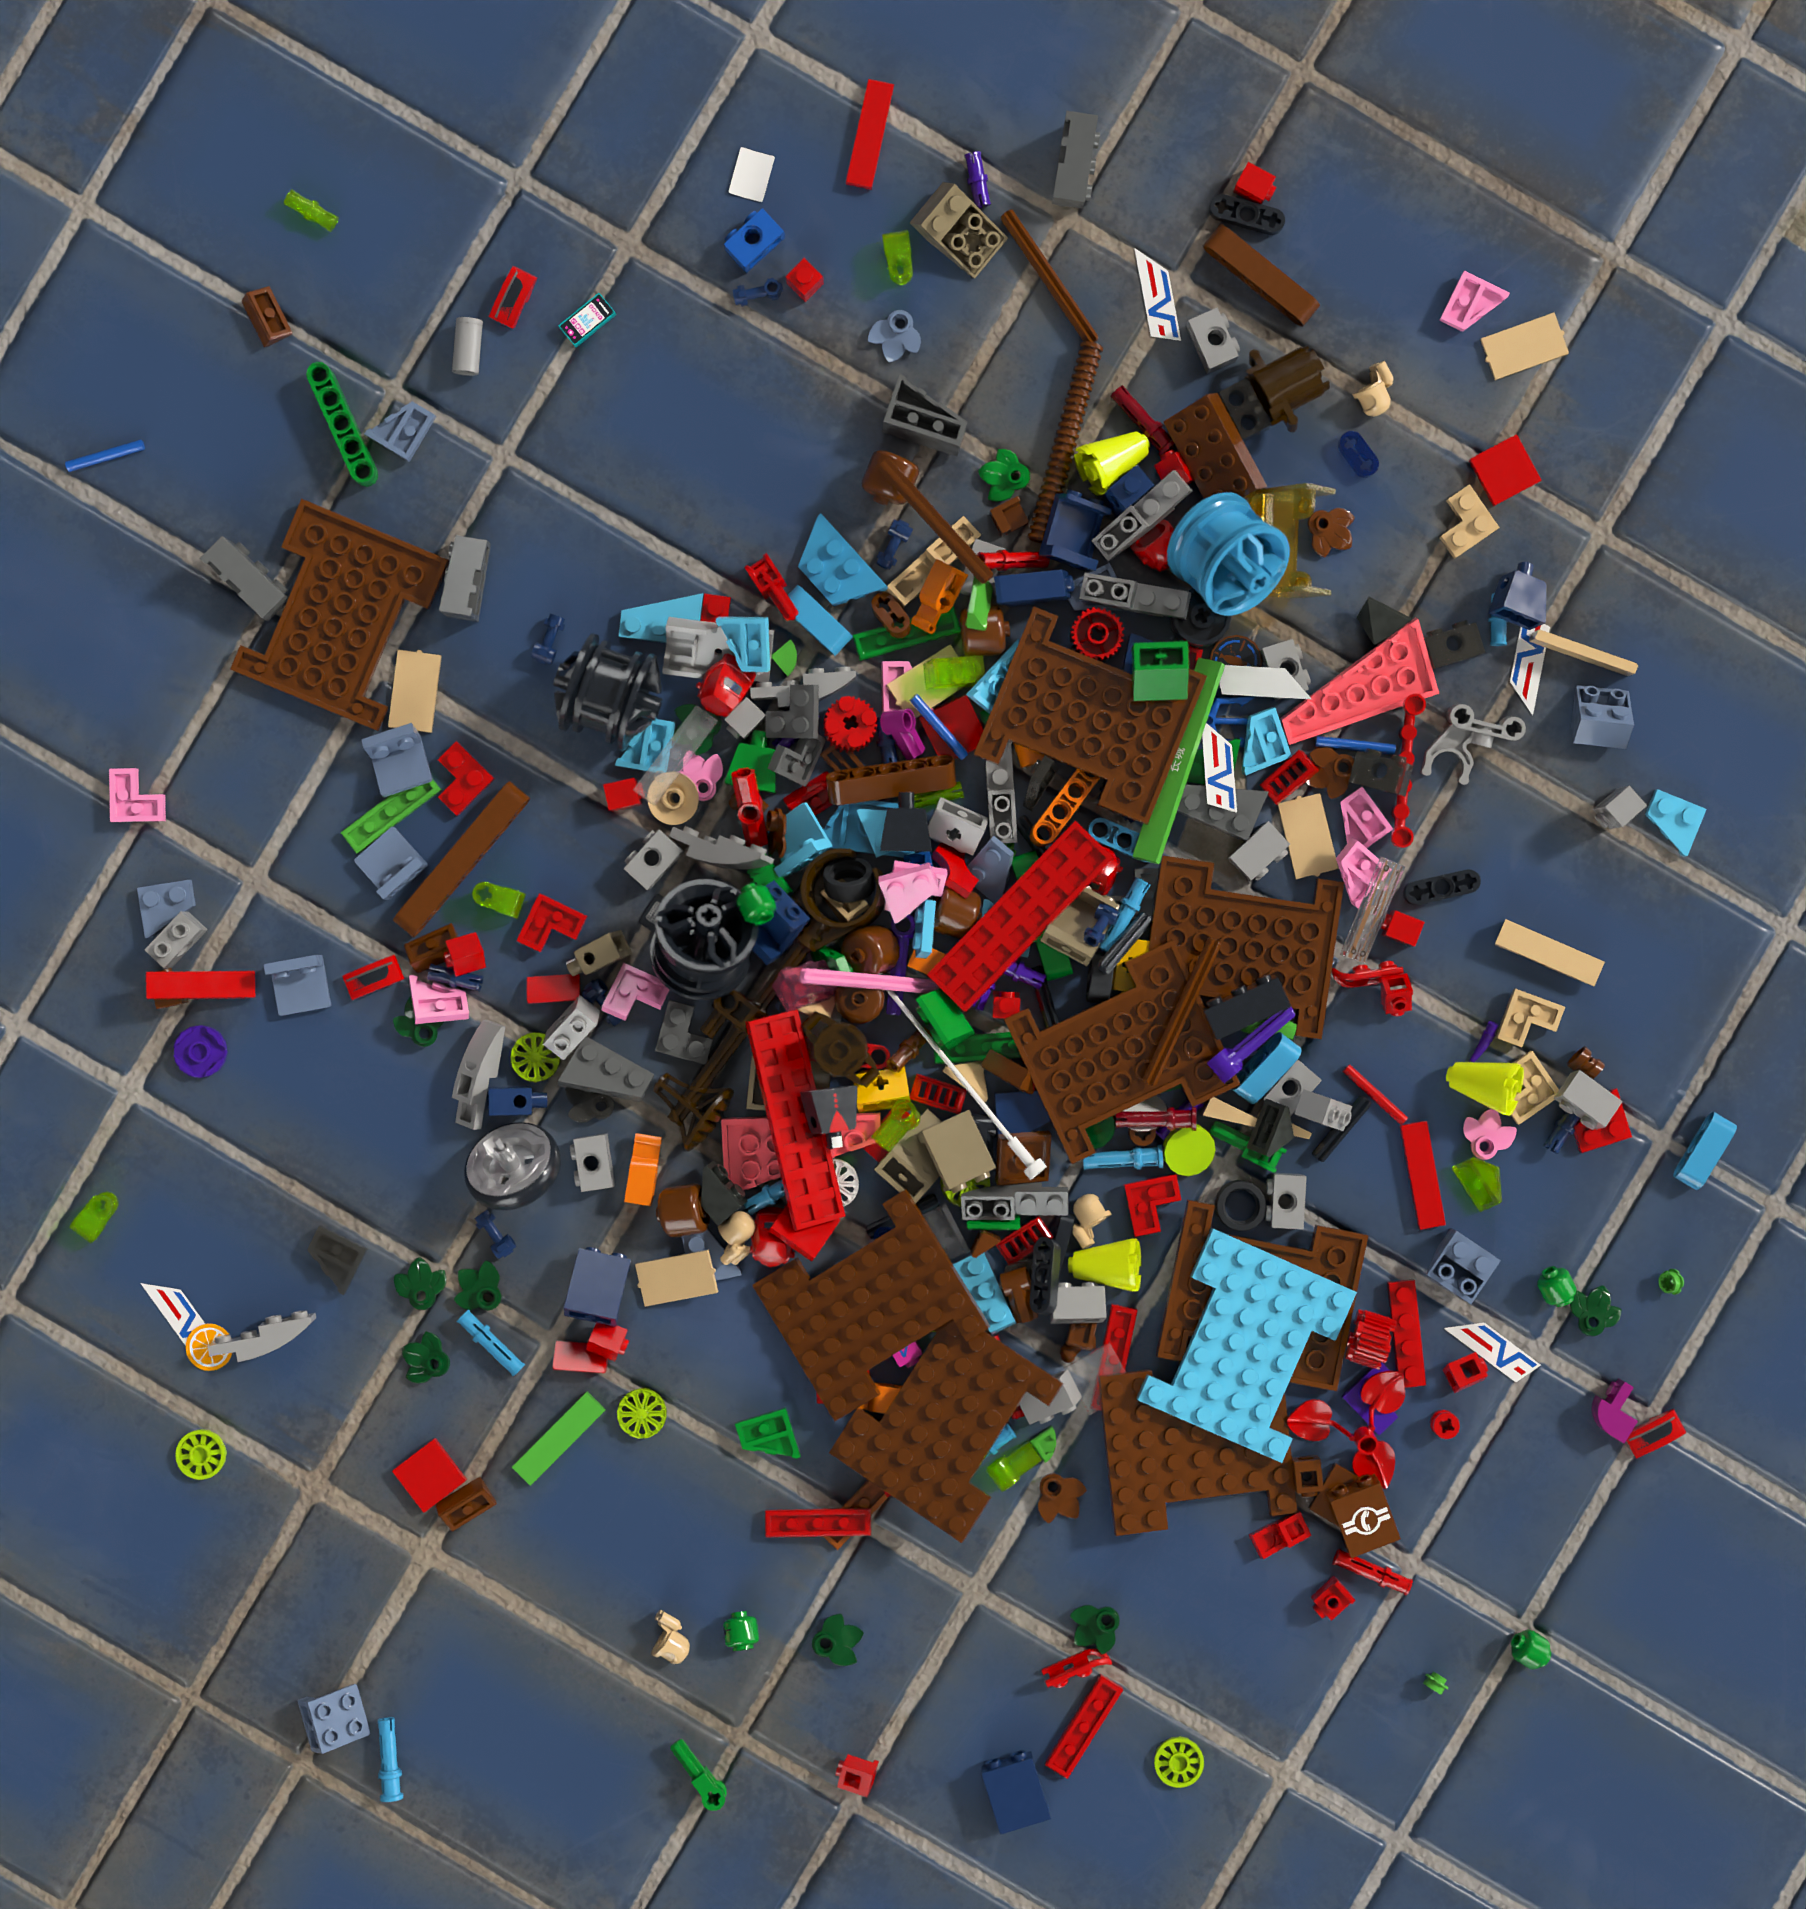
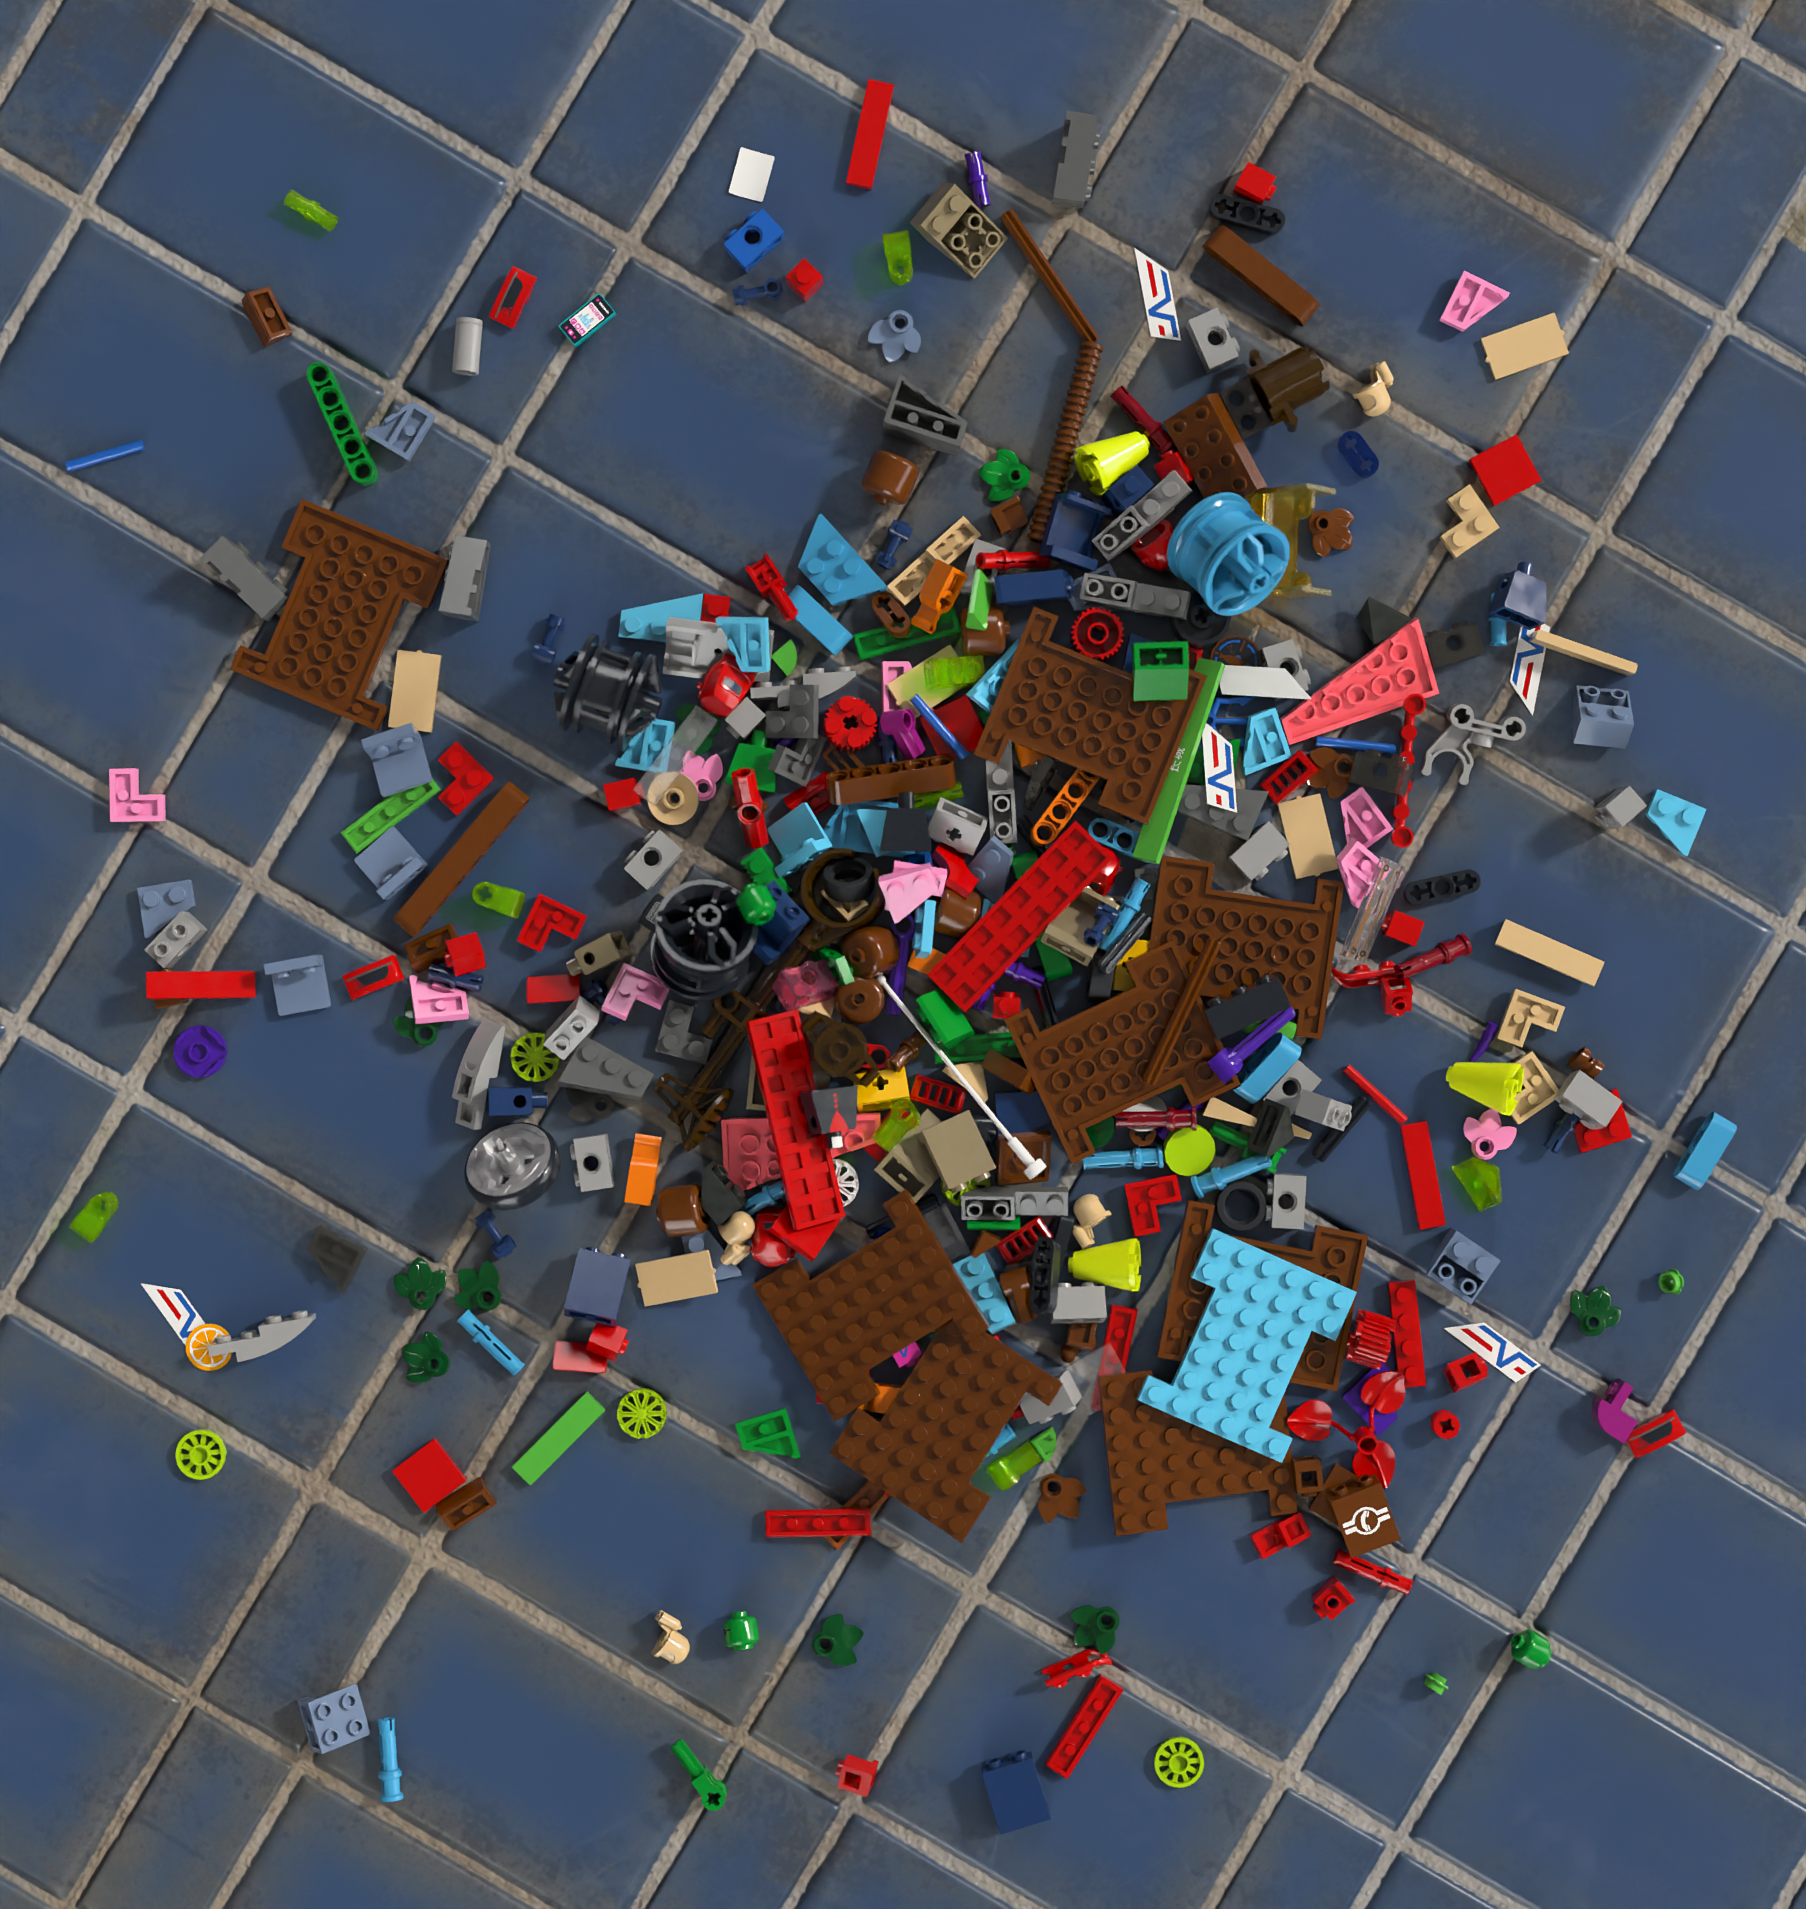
light grey slope [669,826,774,869] -> none
reddish brown plate [766,808,786,858] -> none
bright pink axle [799,968,940,994] -> none
reddish brown axle [877,457,993,584] -> none
green head [1537,1266,1577,1307] -> none
none -> dark azure pin [1191,1153,1272,1198]
none -> dark red pin [1394,933,1472,981]

